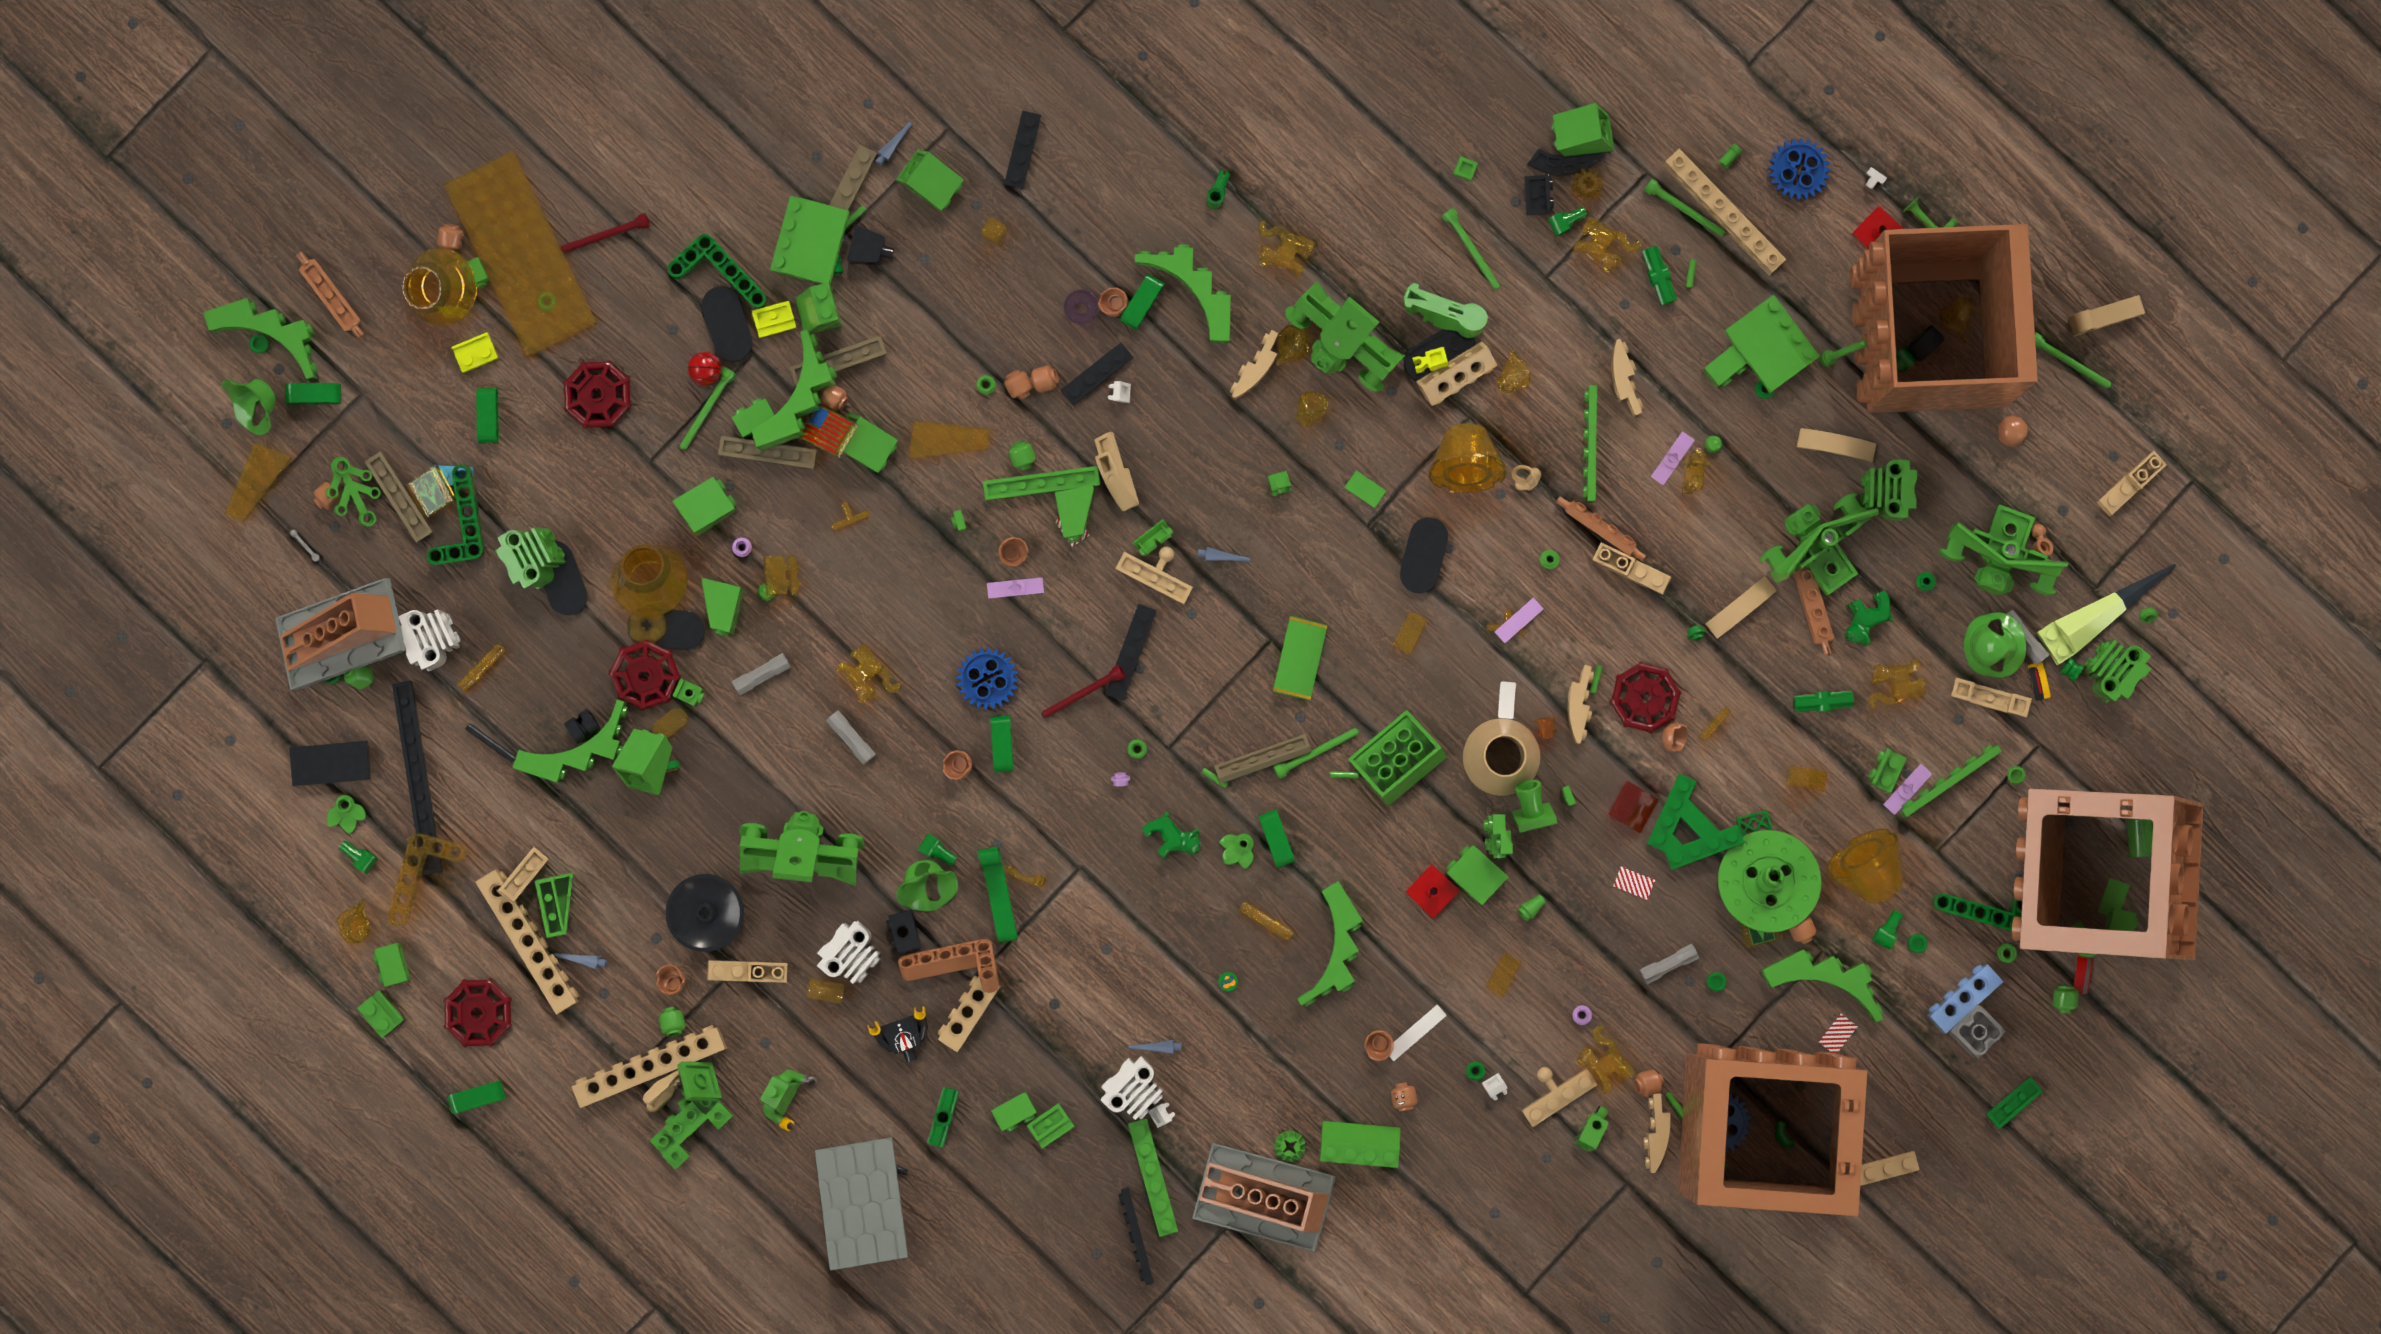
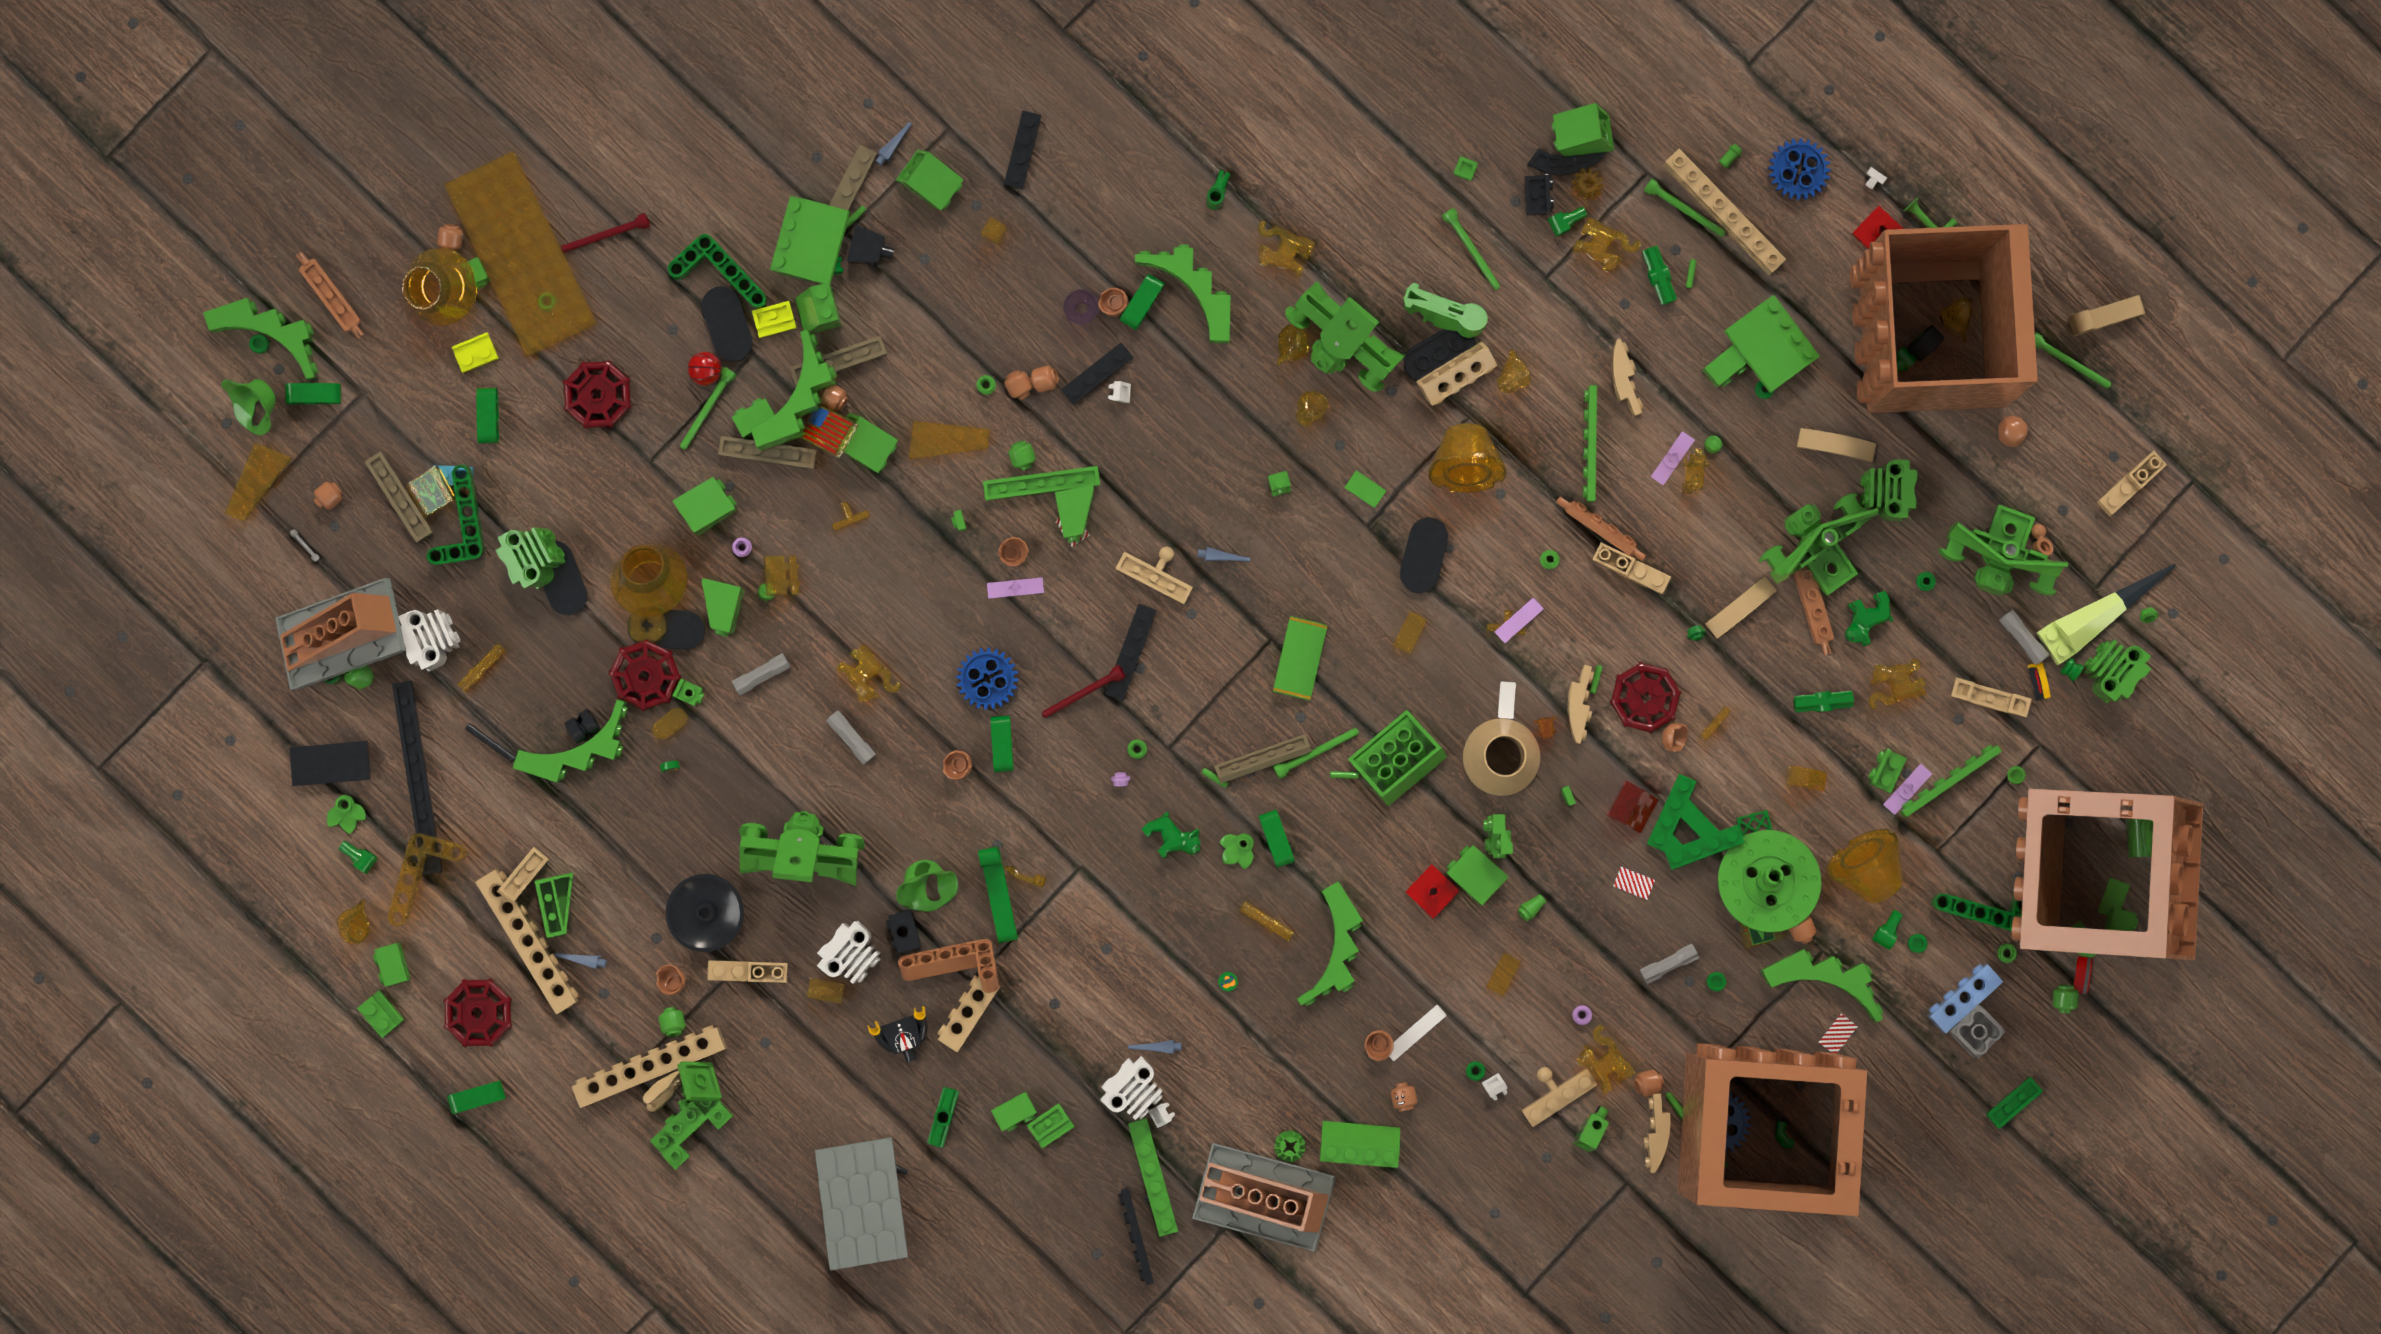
bright green plant [325,457,381,527] -> none
bright green slope [612,729,672,796] -> none
bright green torso [760,1070,817,1131] -> none
green pin [918,833,957,866] -> none
tan slope [1094,432,1139,511] -> none
bright green hinge [1133,519,1174,556] -> none
tan slope [1230,330,1278,400] -> none
neon yellow plate [1413,347,1449,373] -> none
bright green plant [1511,780,1557,833] -> none
tan piece [1512,465,1541,491] -> none
bright green piece [1819,340,1868,366] -> none
tan plate [1860,1151,1920,1186] -> none
bright green piece [1964,612,2026,678] -> none

